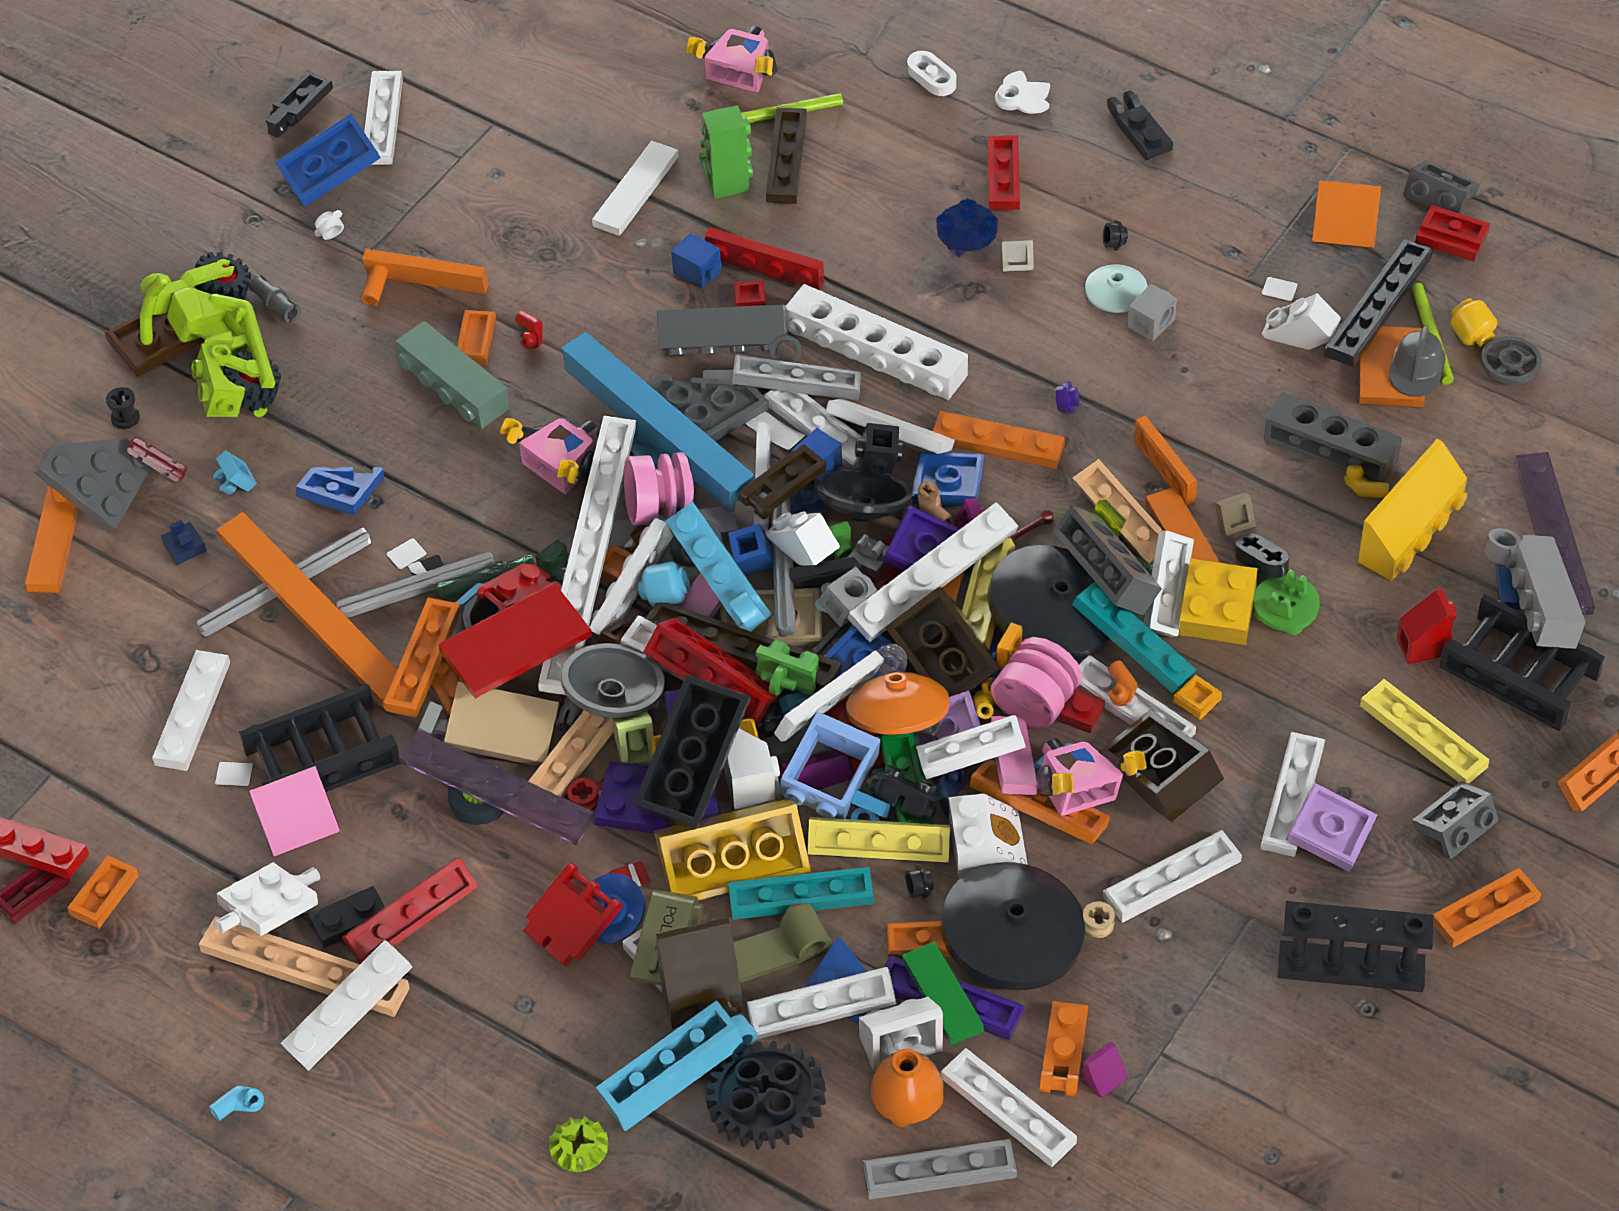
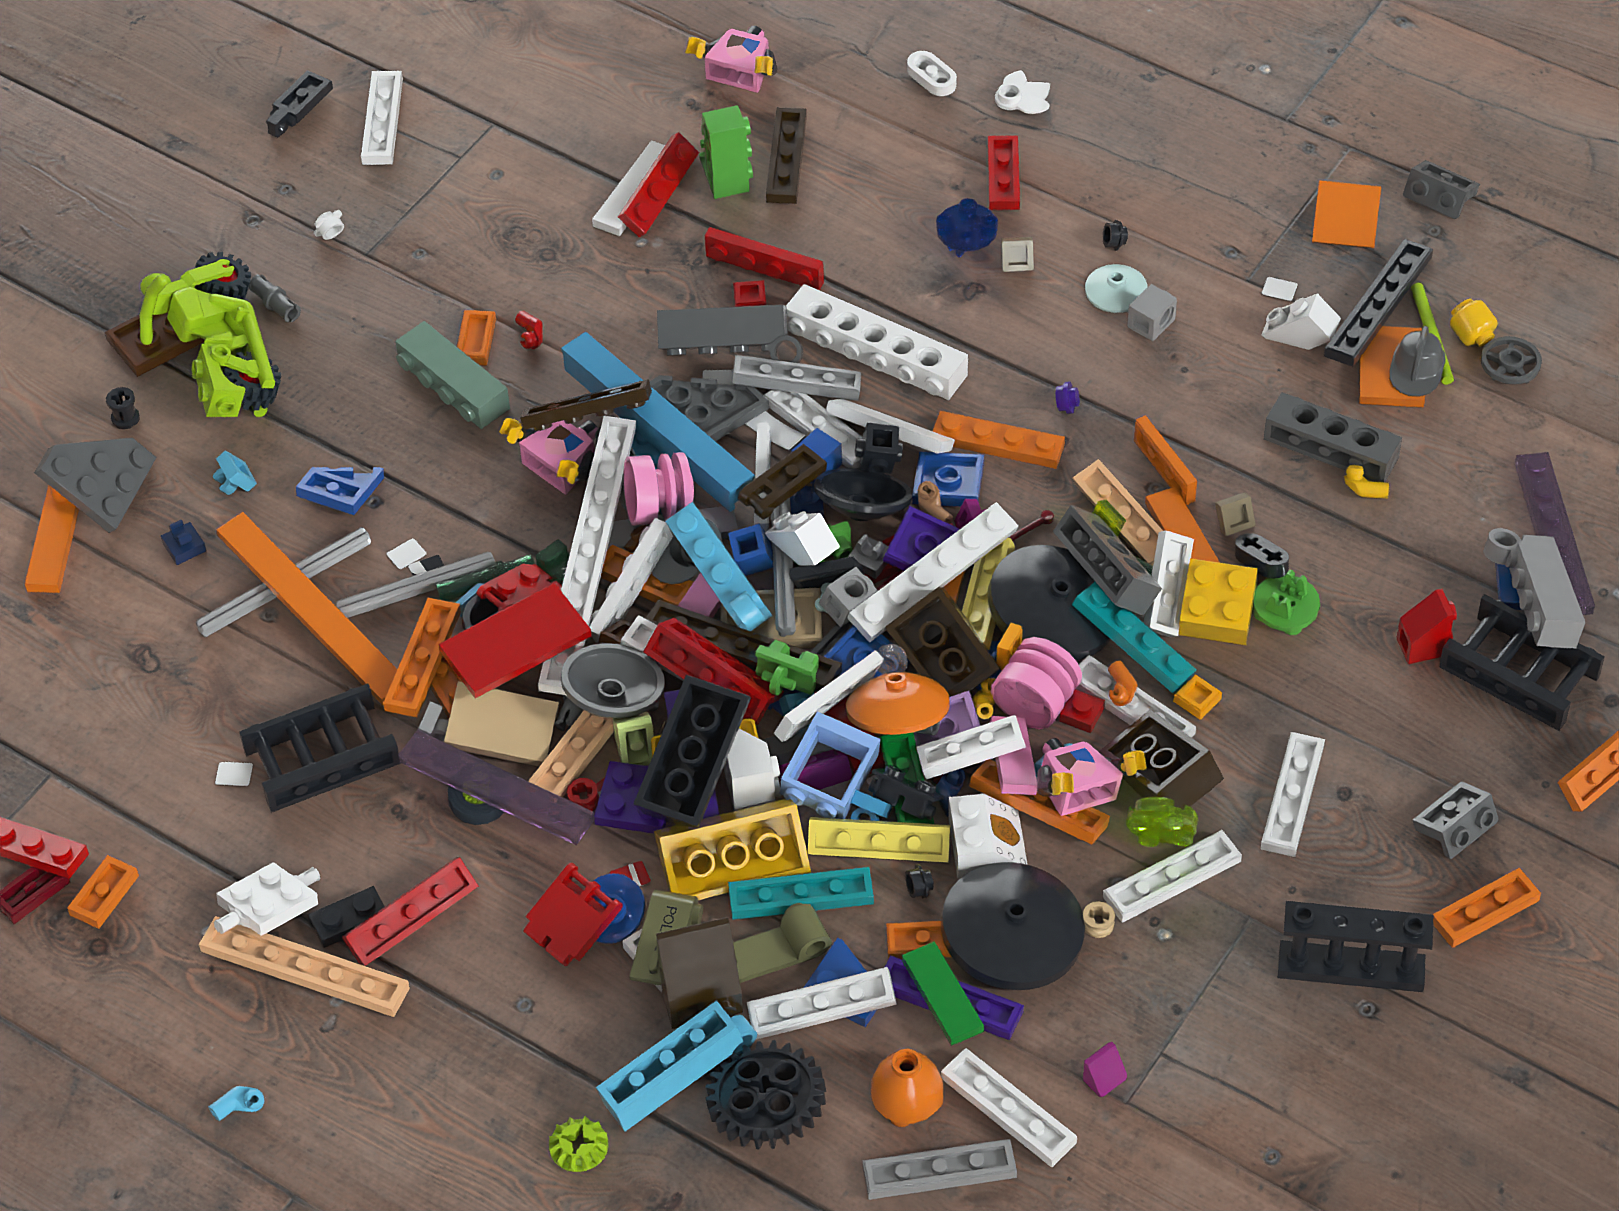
axle [126,437,187,482] -> none
white plate [152,650,230,771] -> none
bright pink tile [248,766,340,857] -> none
blue plate [275,114,381,207] -> none
white plate [281,940,412,1071] -> none
orange piece [360,249,489,306] -> none
medium azure head [638,561,690,607] -> none
blue brick [671,233,722,288] -> none
lime bar [741,93,843,123] -> none
black plate [756,708,784,738] -> none
white slope [859,997,943,1072] -> none
orange plate [1039,1001,1089,1097] -> none
black hinge [1107,90,1173,160] -> none
lavender plate [1286,783,1377,872] -> none
yellow slope [1358,439,1467,581] -> none
light yellow plate [1360,679,1489,784] -> none
red plate [1415,205,1490,262] -> none
none -> dark brown plate [520,379,652,431]
none -> red plate [618,132,700,237]
none -> clear neon green plate [1126,797,1198,847]

